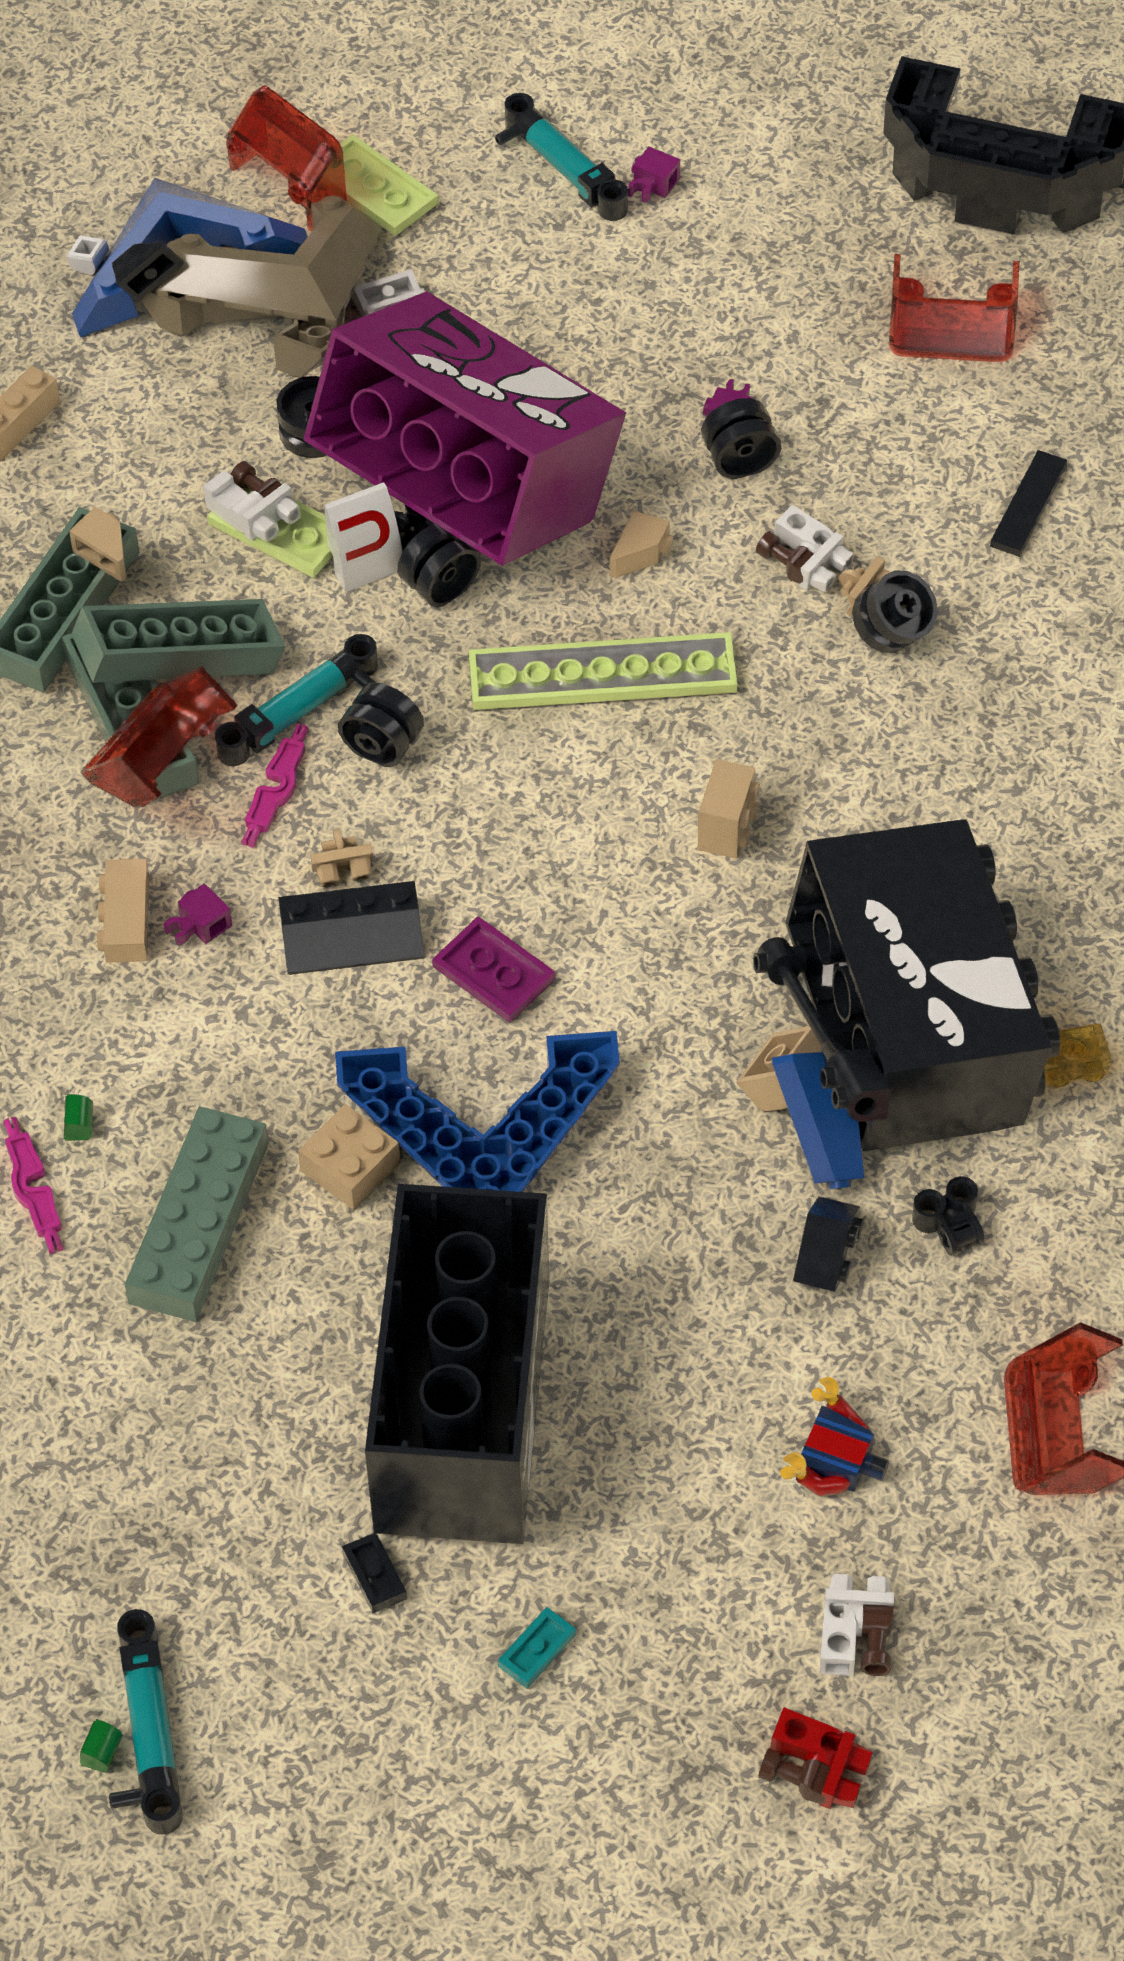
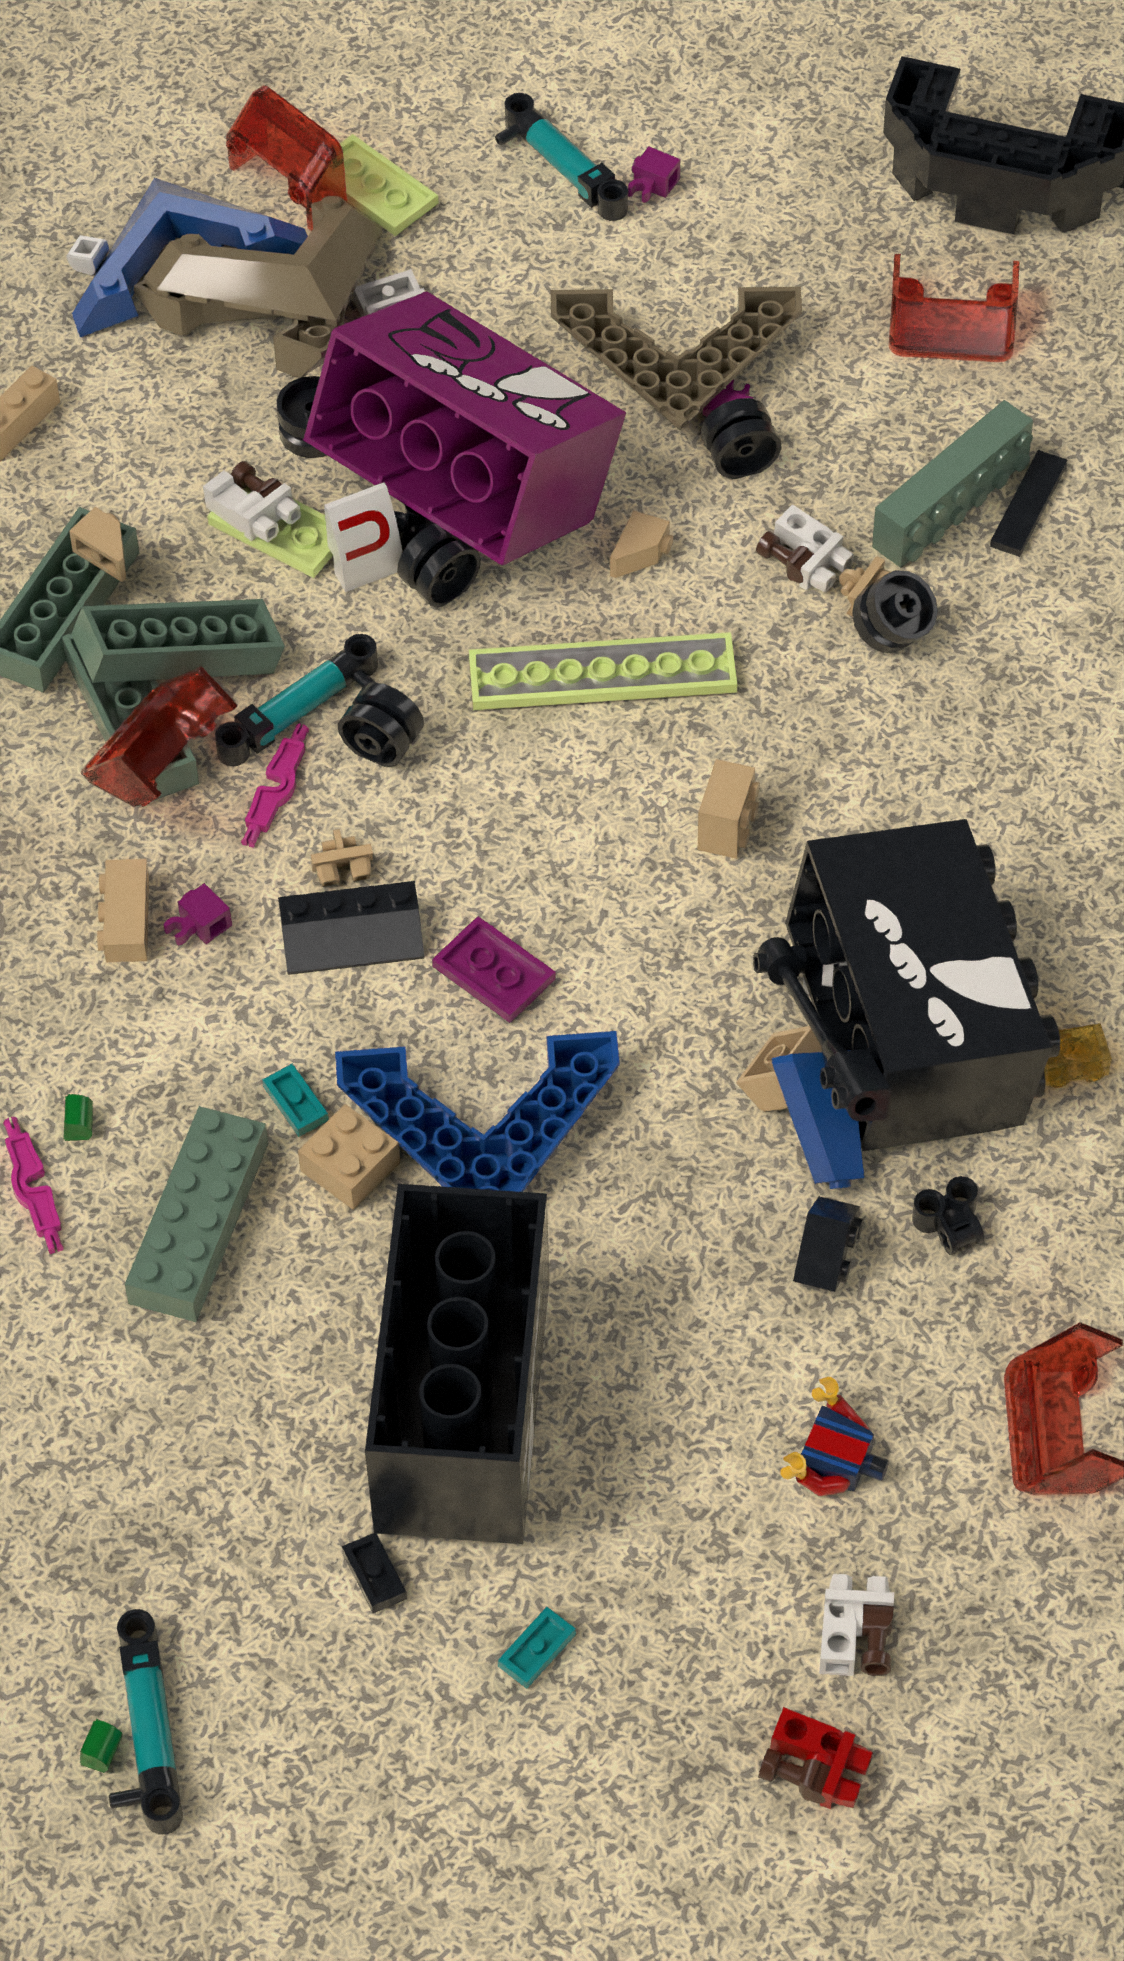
black slope [112,242,184,302] -> none
none -> teal plate [262,1063,329,1137]
none -> dark tan wedge [550,287,802,430]
none -> sand green brick [872,400,1033,568]

